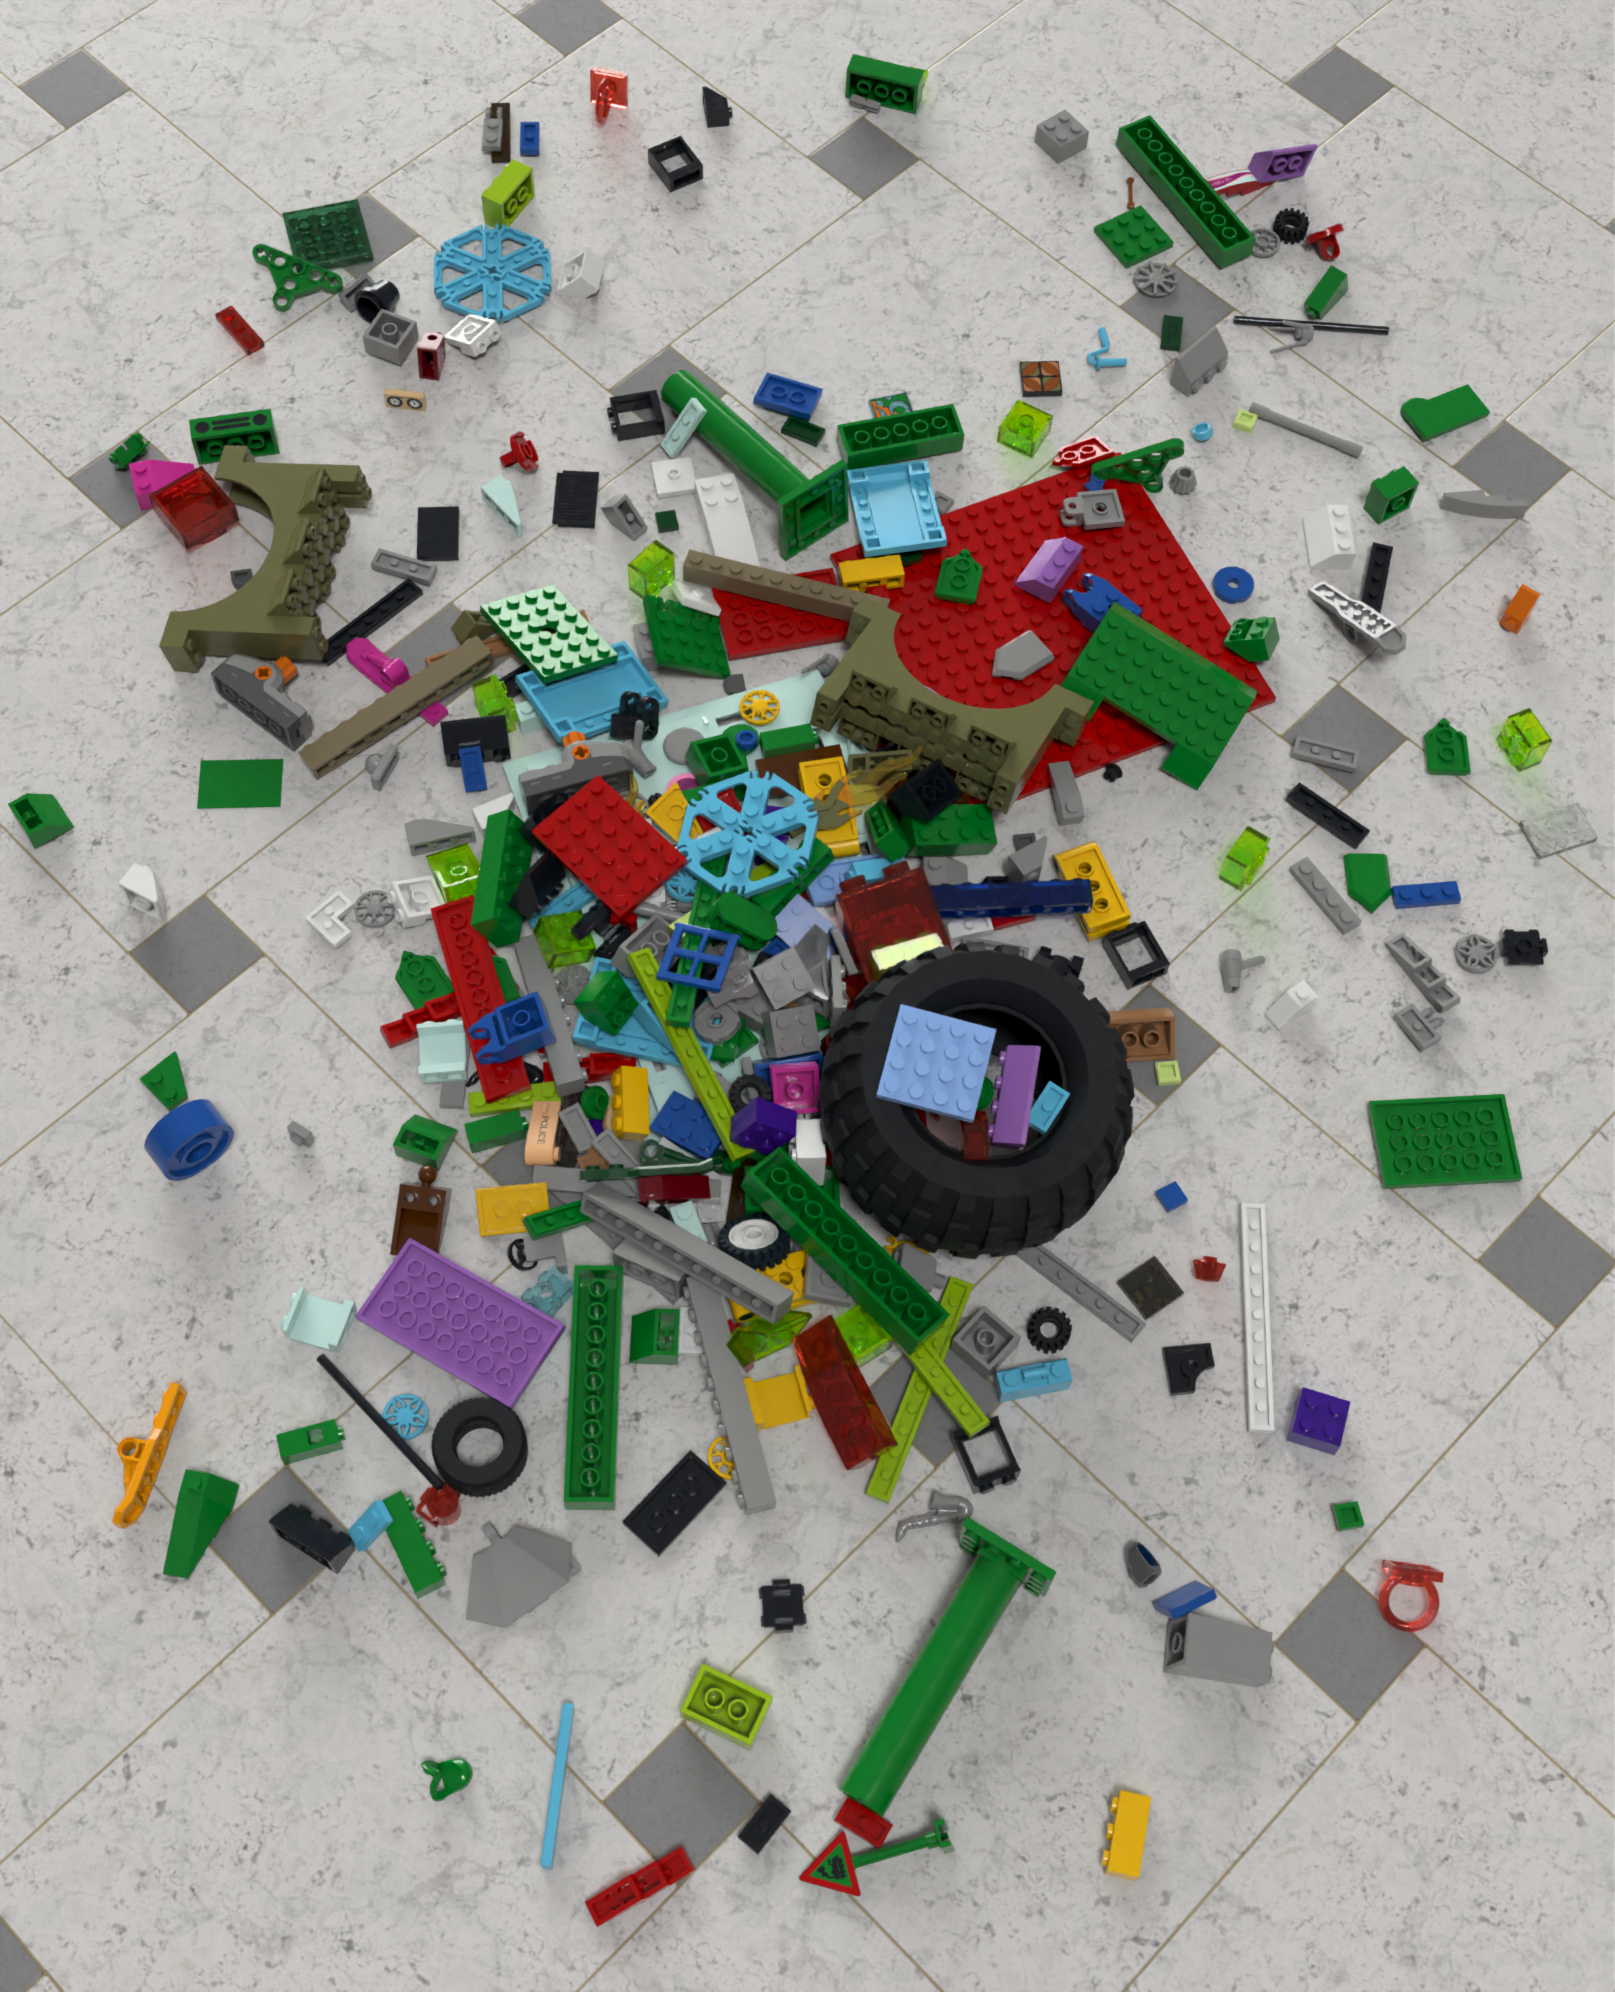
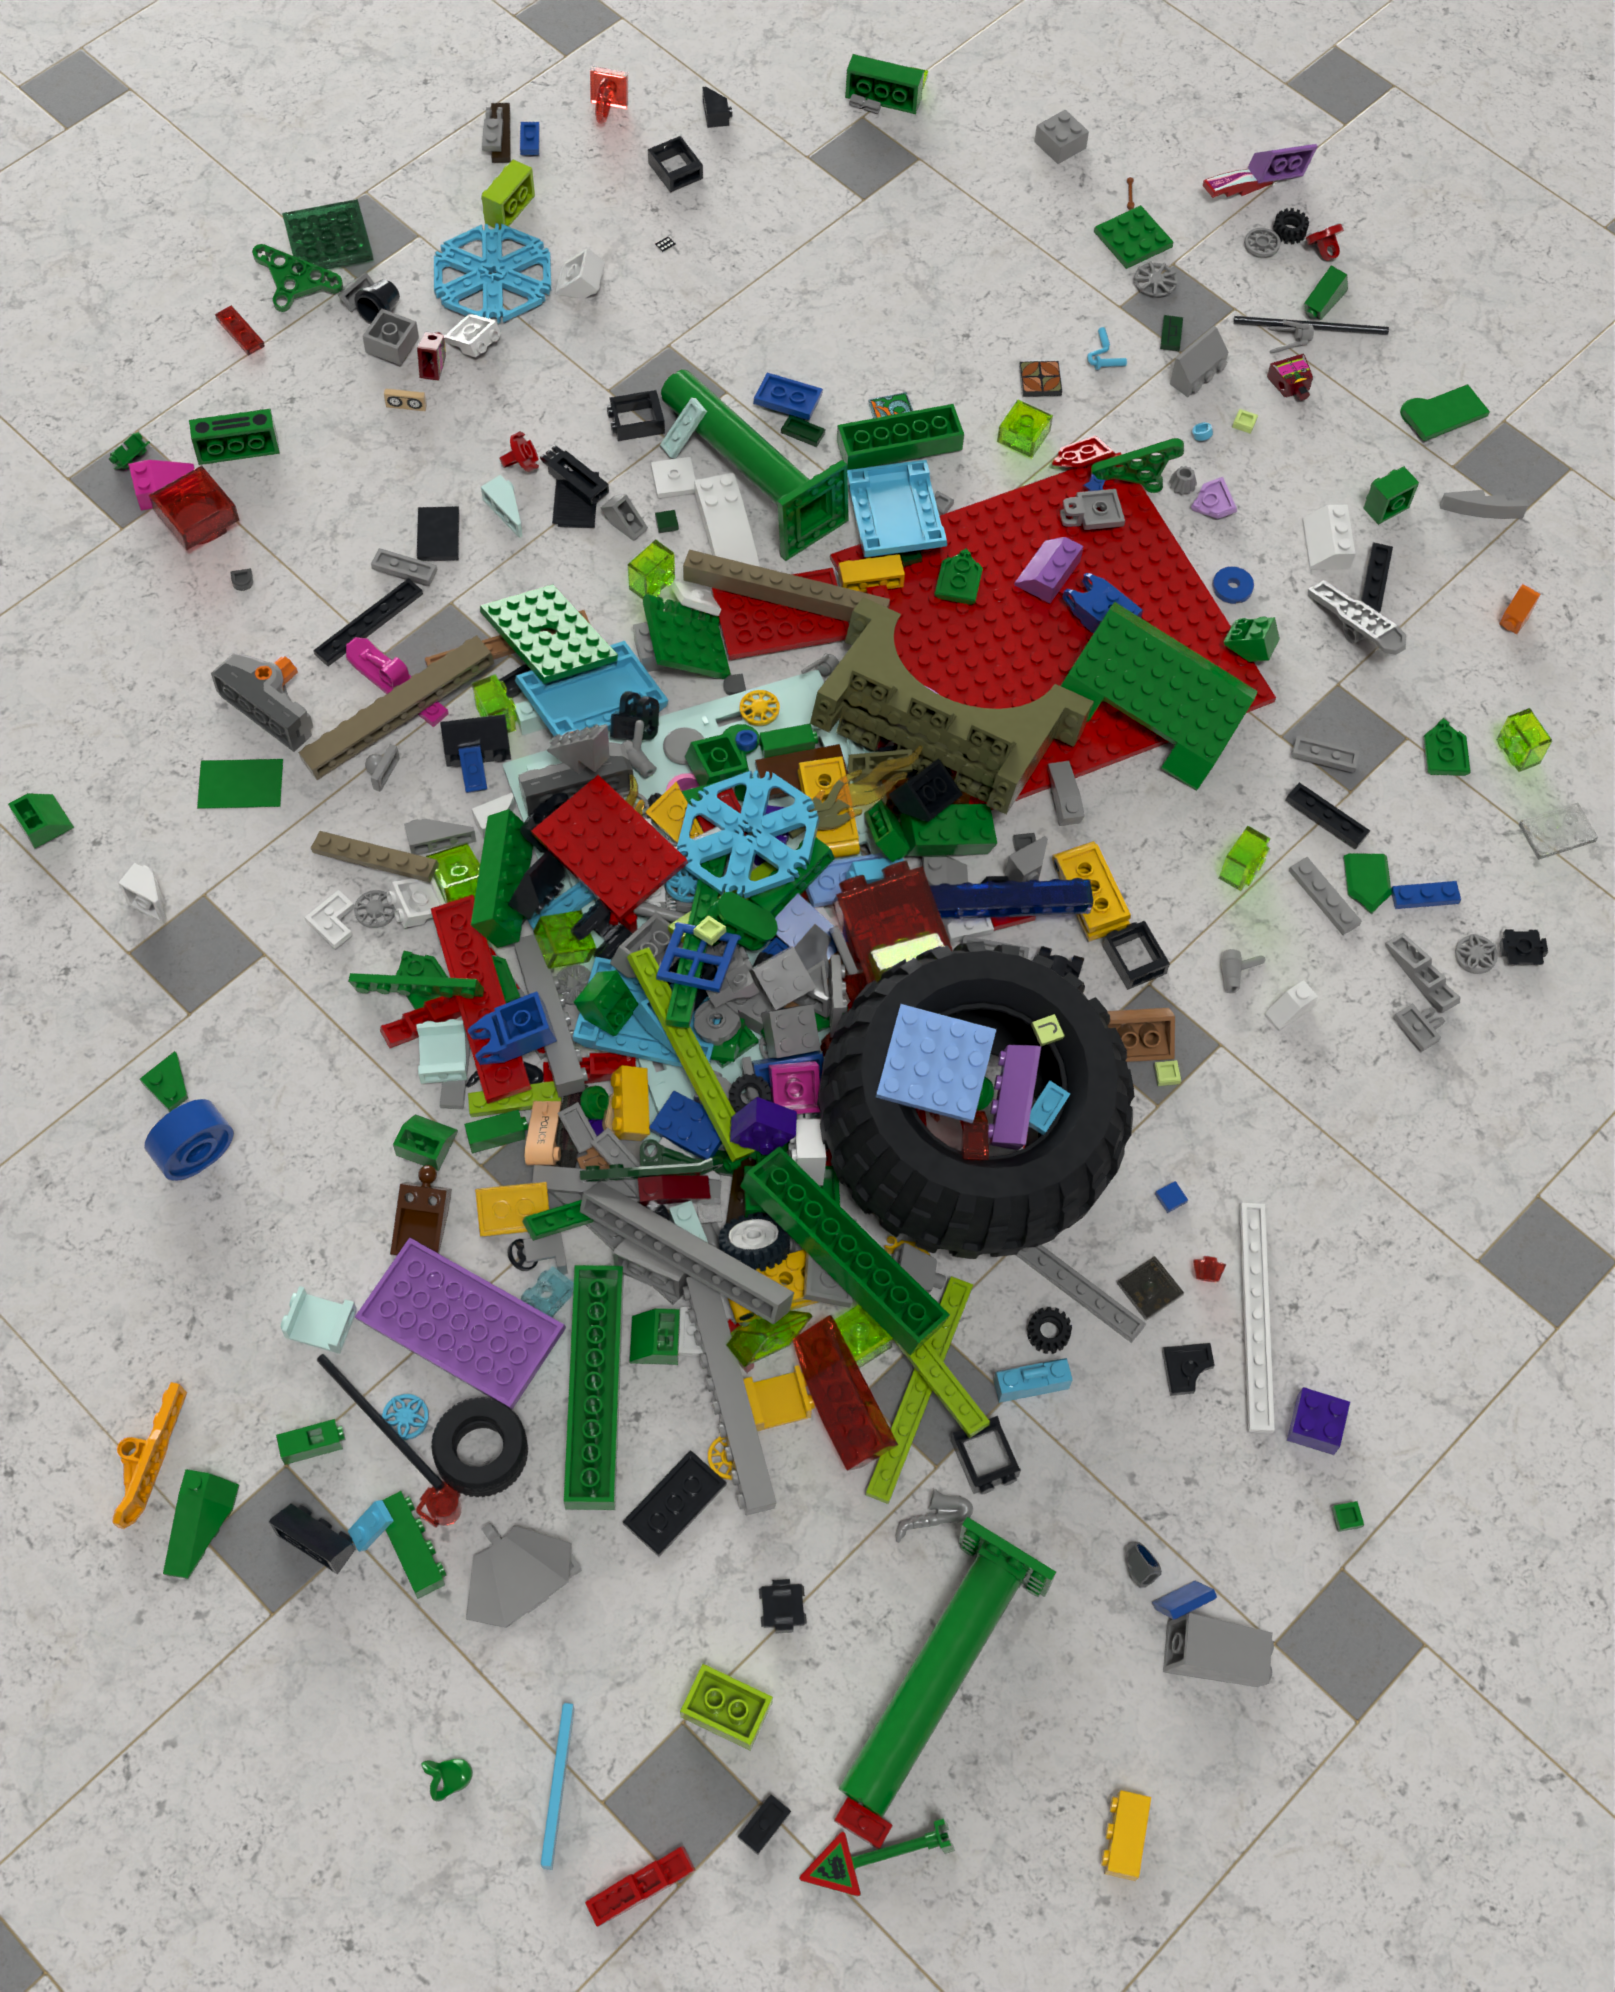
olive arch [159,445,372,672] -> none
light grey plate [287,1120,315,1148] -> none
olive slope [451,610,497,644] -> none
light grey brick [950,1306,1021,1380] -> none
light grey tile [992,630,1055,681] -> none
black piece [1104,763,1123,782] -> none
green brick [1116,115,1256,269] -> none
light grey piece [1249,402,1363,458] -> none
green plate [1368,1094,1522,1189] -> none
clear red tile [1379,1559,1444,1632] -> none
none -> dark tan plate [311,831,439,883]
none -> green plate [348,973,484,999]
none -> black hinge [540,445,609,507]
none -> light grey slope [547,724,610,774]
none -> black sticker [655,236,676,252]
none -> yellowish green tile [693,916,726,946]
none -> yellowish green tile [1031,1014,1064,1046]
none -> lavender plate [1191,477,1237,519]
none -> dark red torso [1267,353,1313,401]

